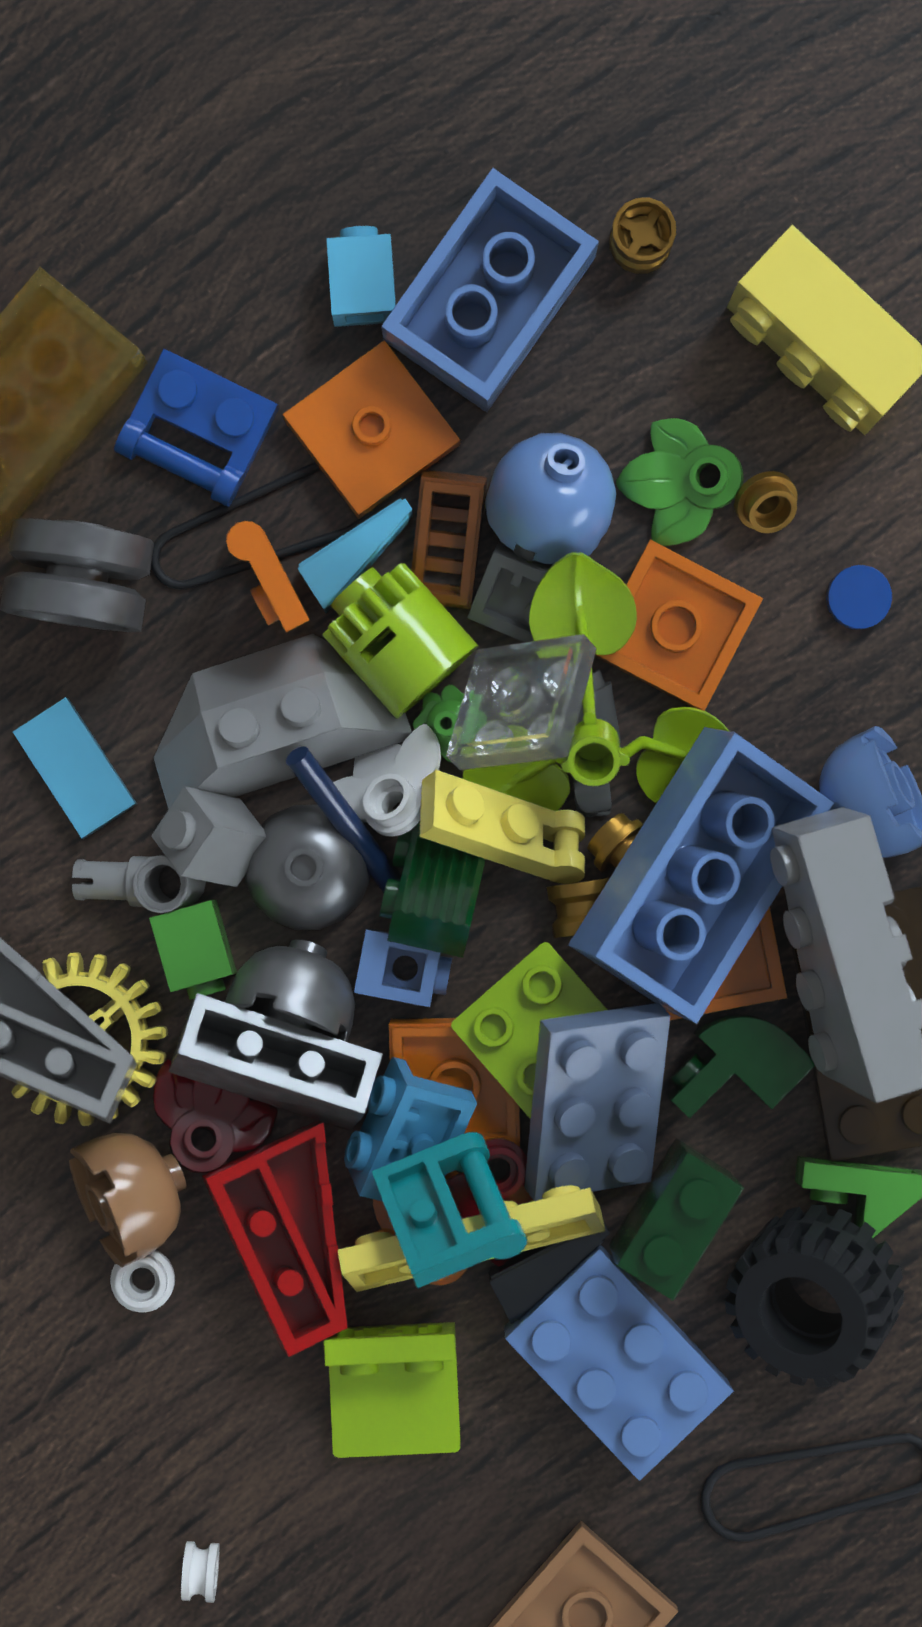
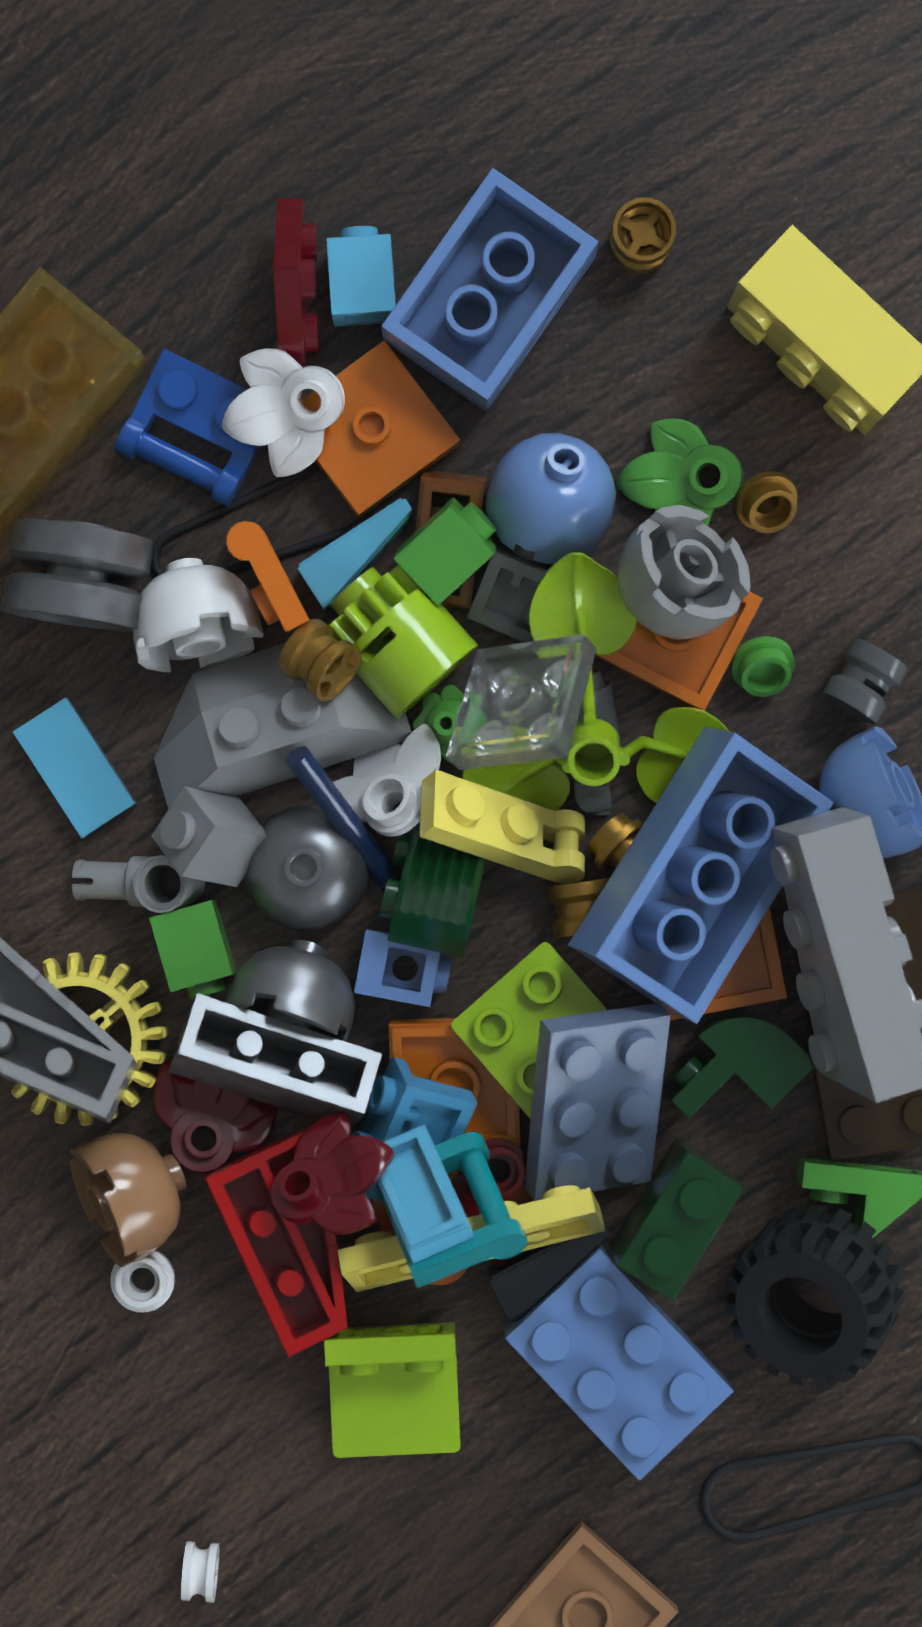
blue tile [826,565,892,629] -> none
none -> white cylinder [133,558,264,672]
none -> white plate [222,348,345,477]
none -> dark red plate [270,1112,395,1235]
none -> dark red plate [273,198,319,367]
none -> pearl gold wheel [279,619,361,701]
none -> medium azure tile [377,1124,474,1264]
none -> bright green brick [393,497,497,606]
none -> light grey cylinder [617,505,751,639]
none -> bright green plate [730,636,795,697]
none -> dark grey wheel [822,638,909,725]

